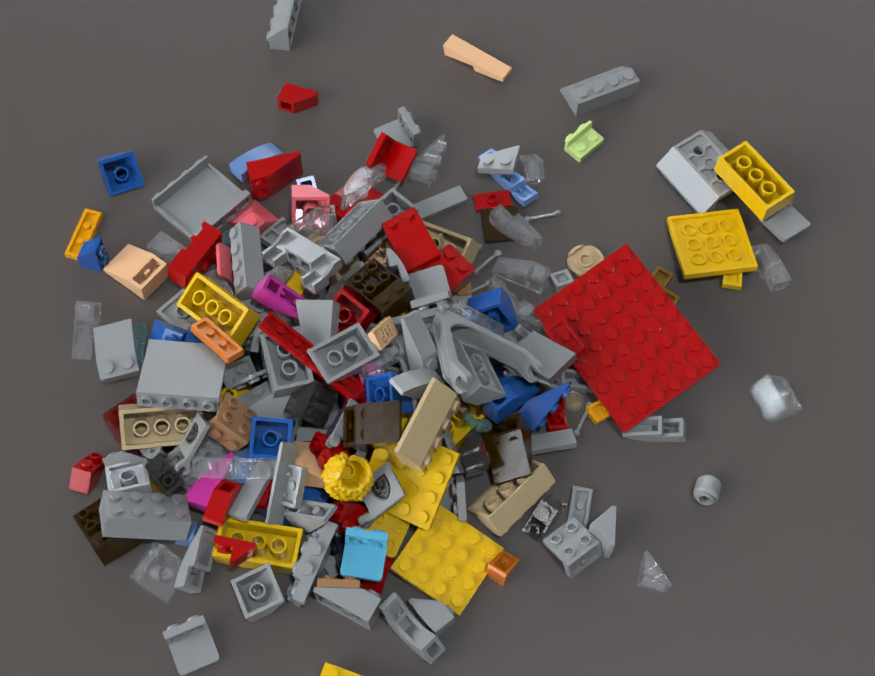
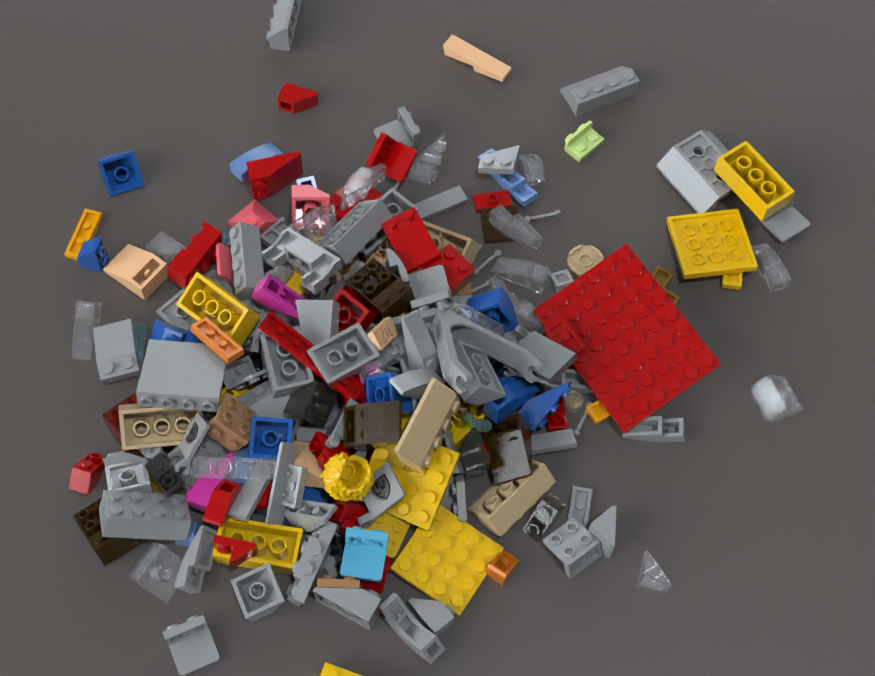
light grey panel [151,155,252,242] -> none
light grey head [693,475,722,505] -> none

